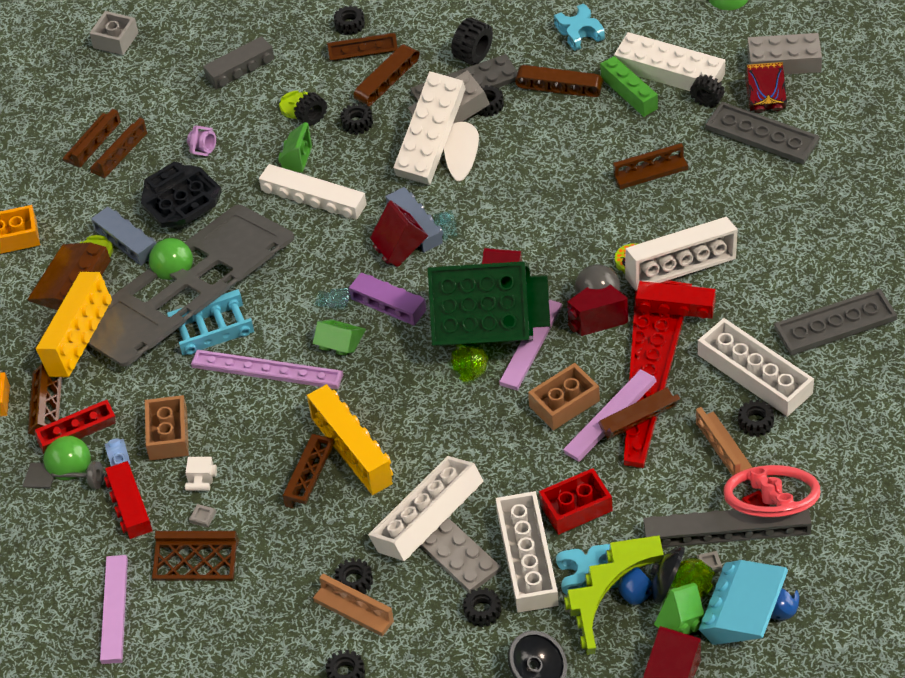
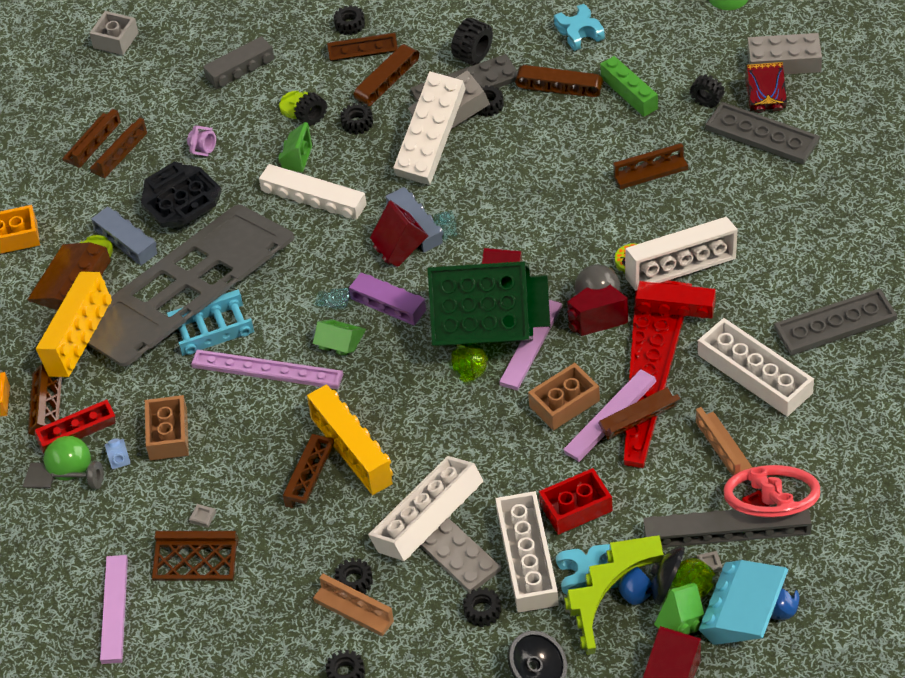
red brick [104,461,153,539] -> none
bright green piece [149,238,193,280] -> none
white brick [185,457,217,491] -> none
white shield [444,122,479,181] -> none
white brick [614,32,725,93] -> none
black tyre [738,400,774,437] -> none

